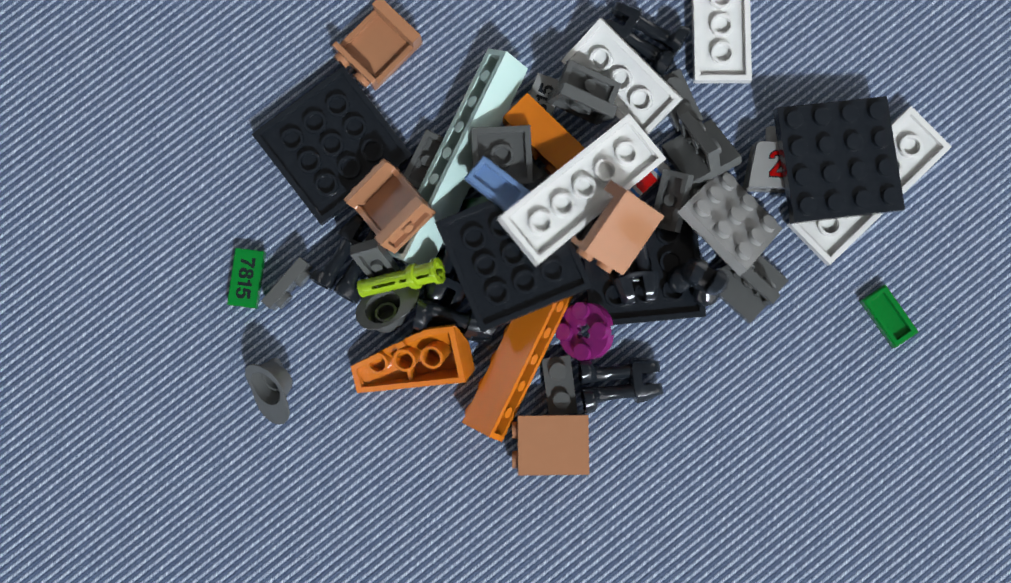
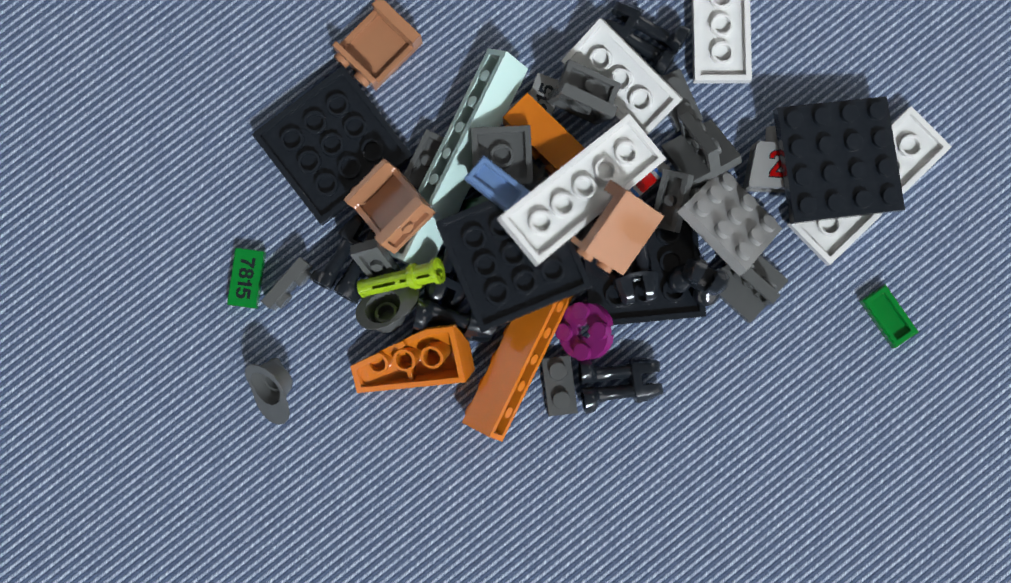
nougat panel [512,414,589,476] -> none

